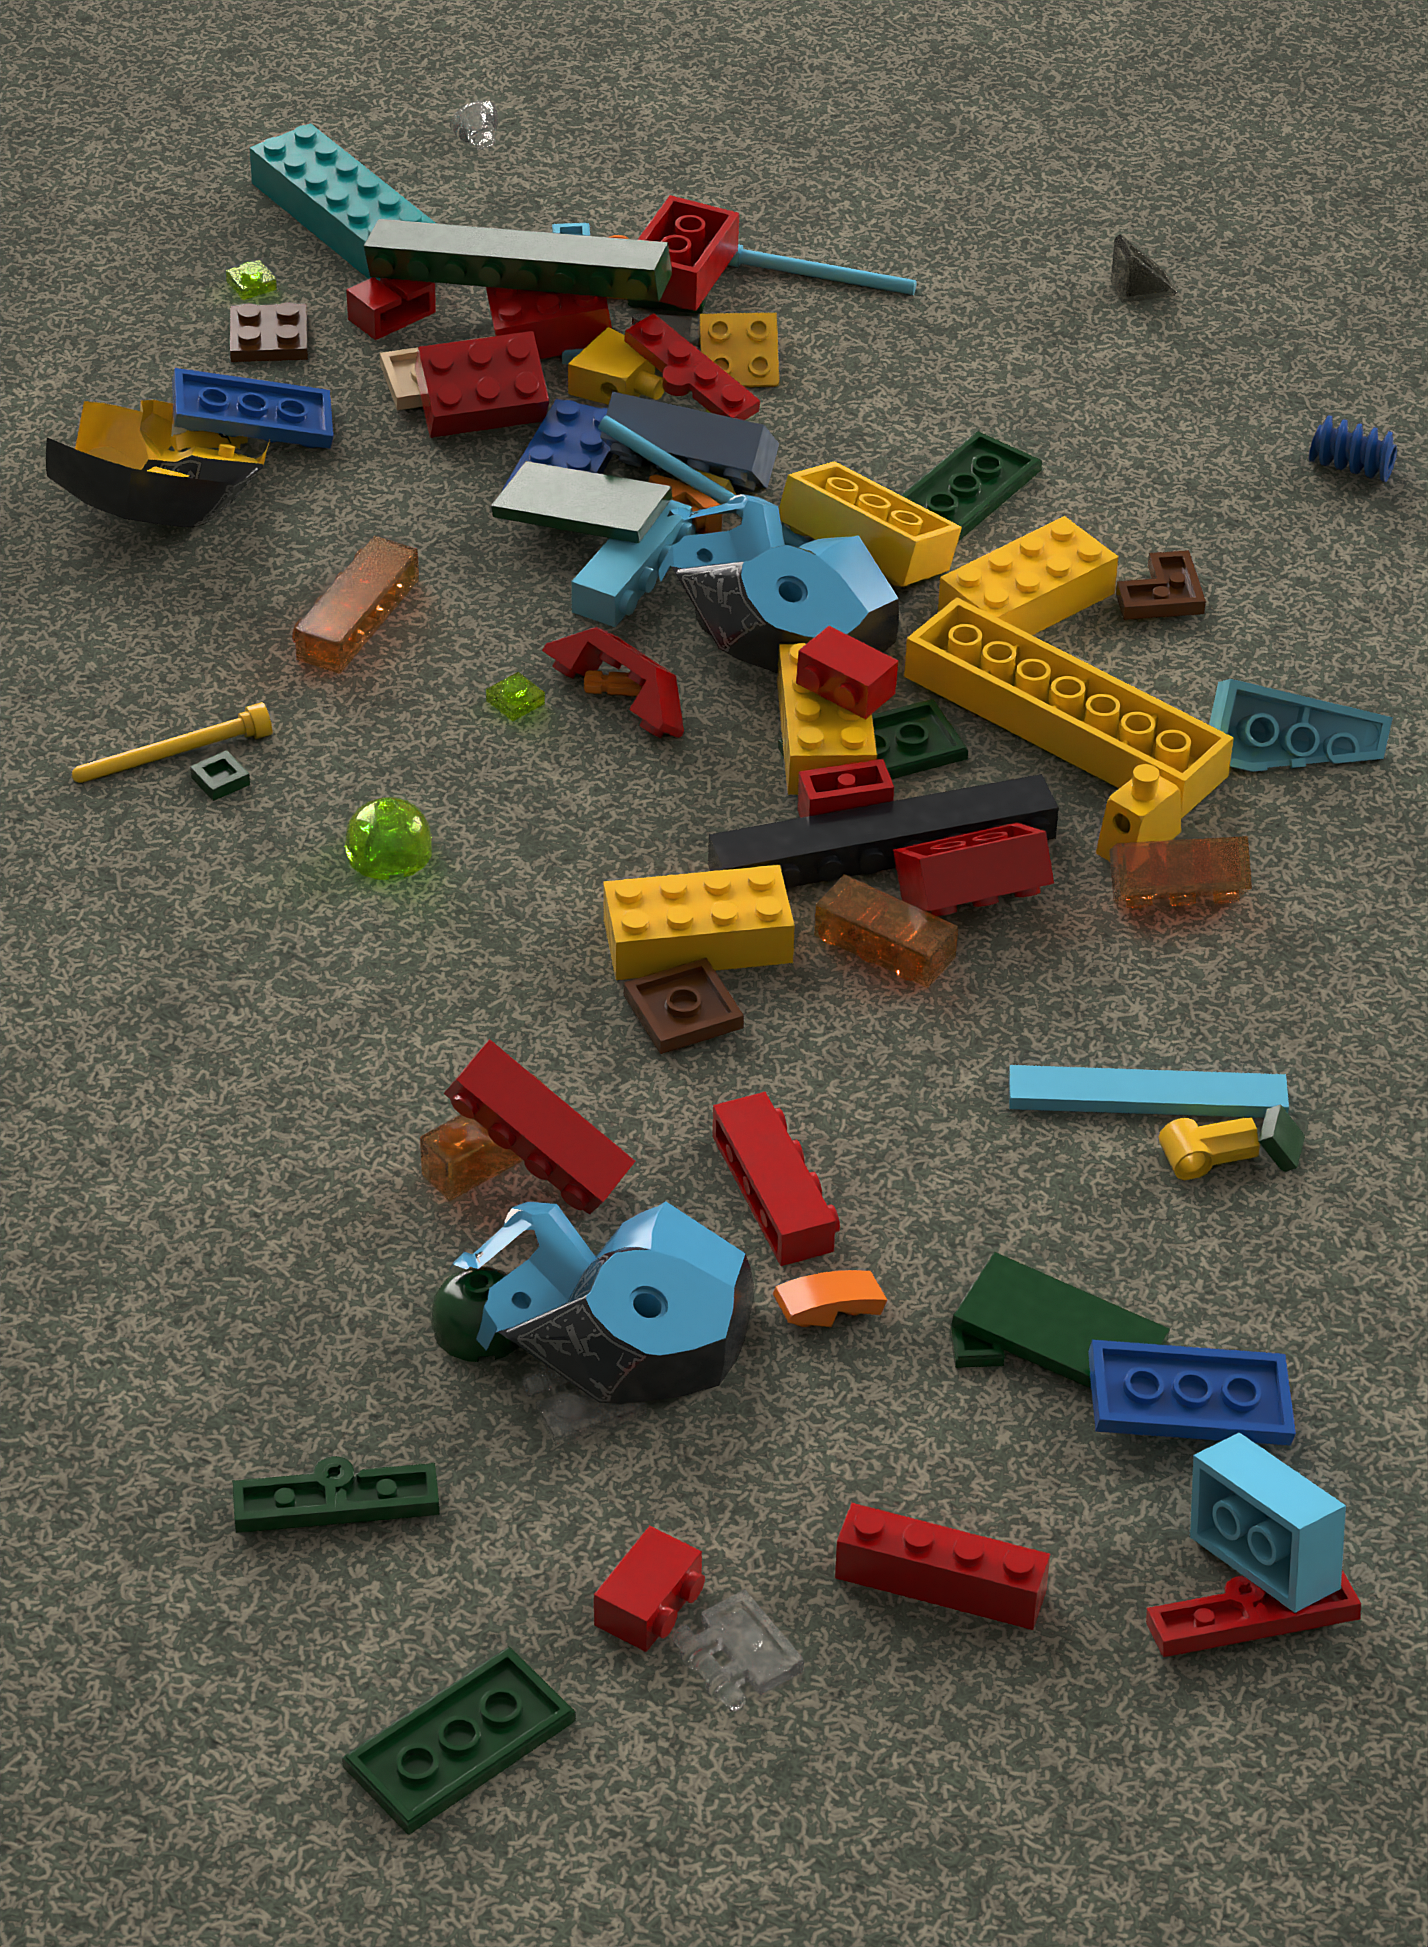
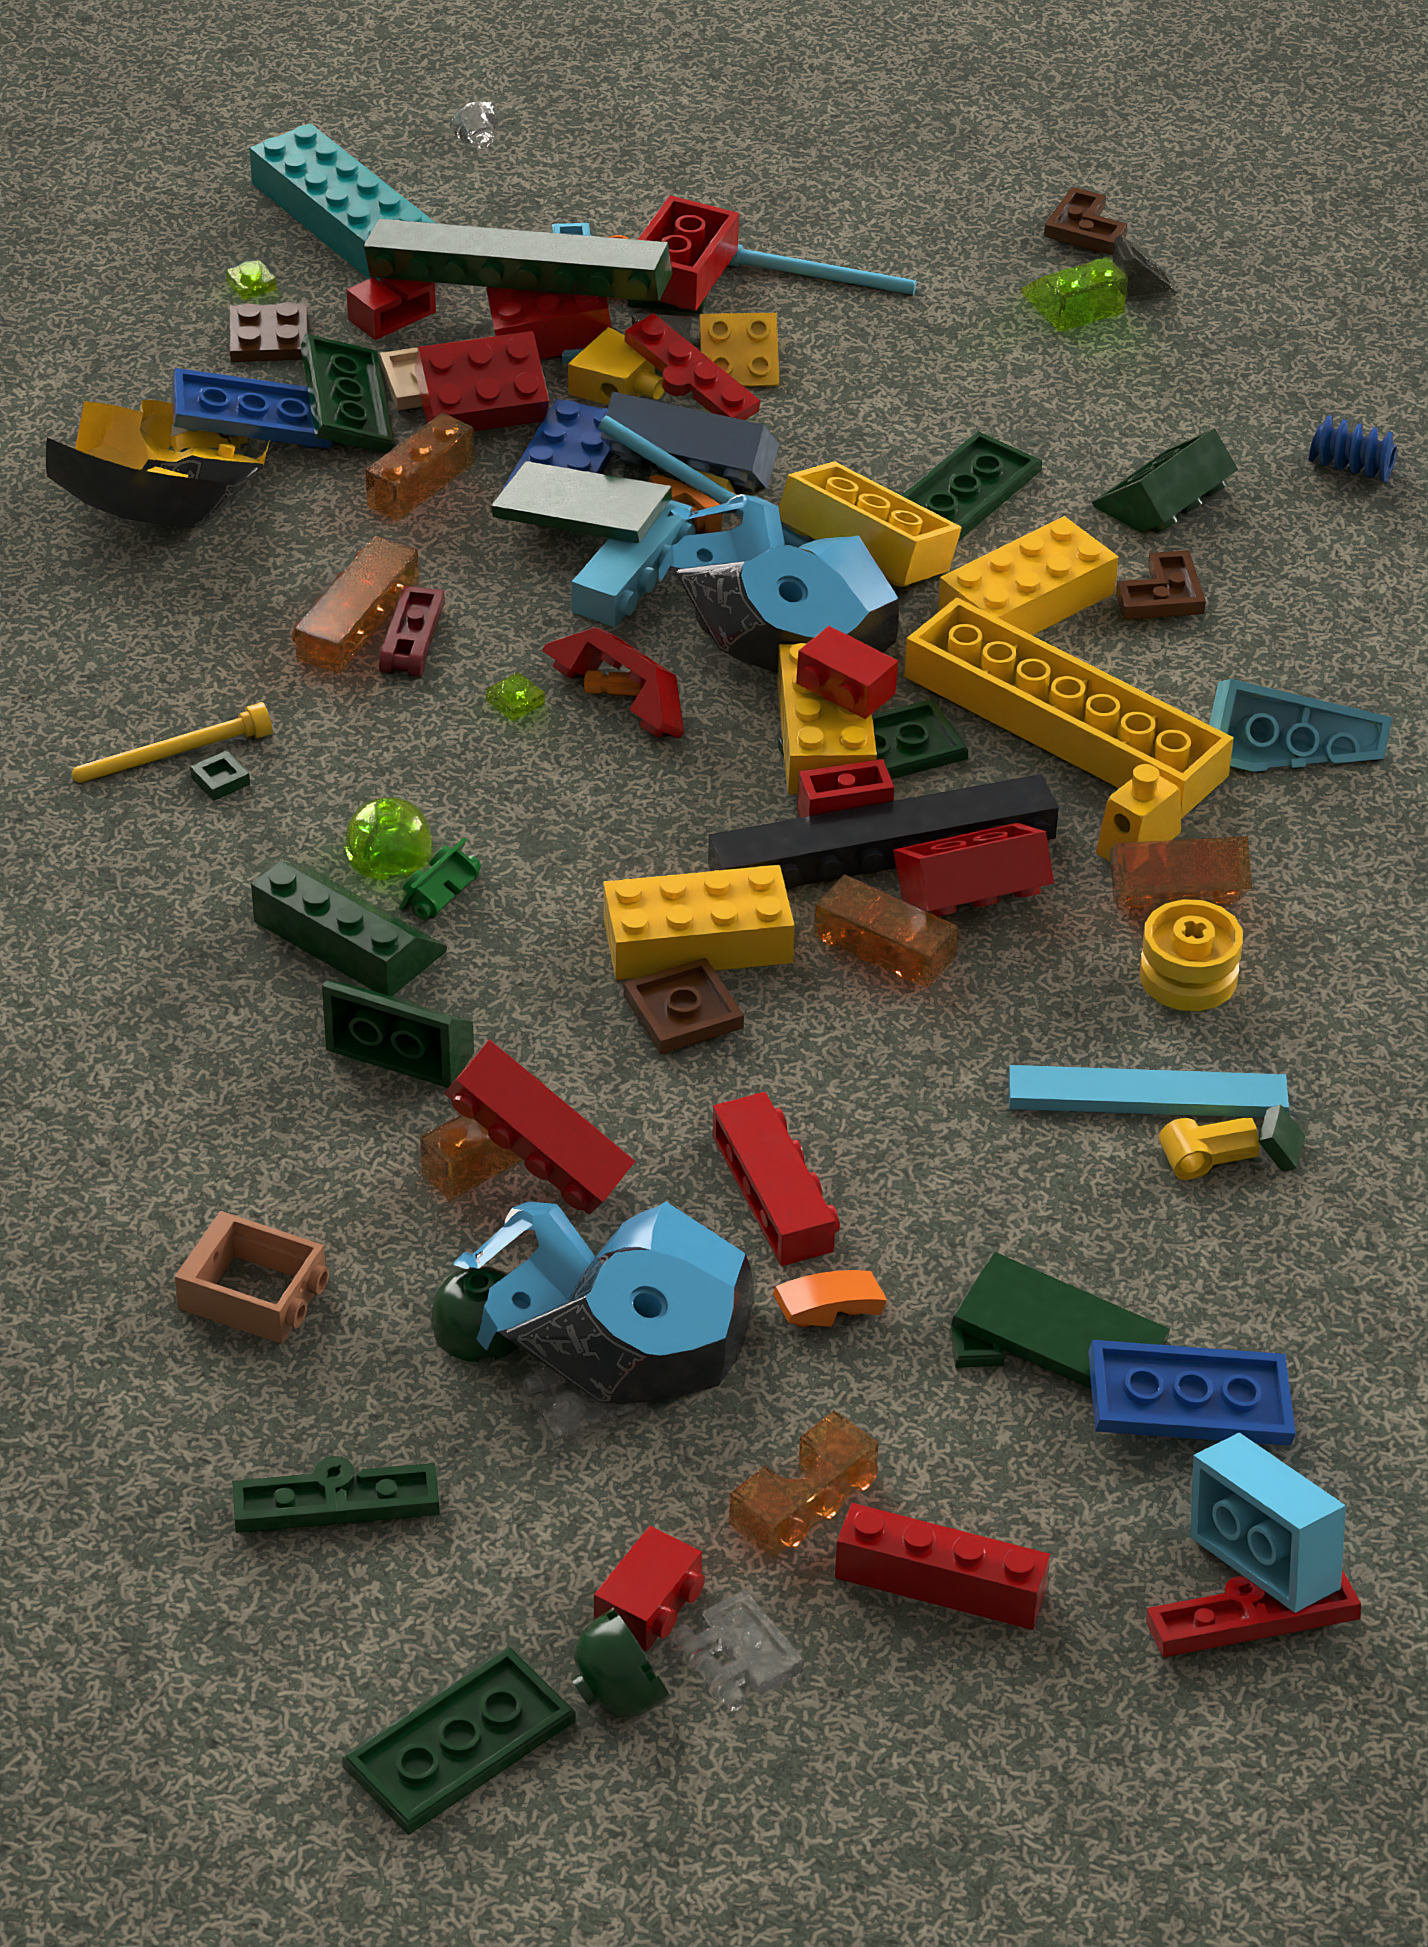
none -> nougat window [175,1211,329,1344]
none -> dark green slope [251,860,447,997]
none -> dark green tile [300,334,395,454]
none -> dark green slope [322,980,474,1088]
none -> clear orange brick [365,412,474,522]
none -> dark red plate [379,585,445,677]
none -> green hinge [398,837,481,919]
none -> dark green cylinder [571,1608,670,1717]
none -> clear orange arch [729,1410,879,1558]
none -> clear neon green slope [1021,257,1128,332]
none -> reddish brown plate [1044,187,1127,255]
none -> dark green slope [1092,428,1238,532]
none -> yellow wheel [1140,899,1243,1011]

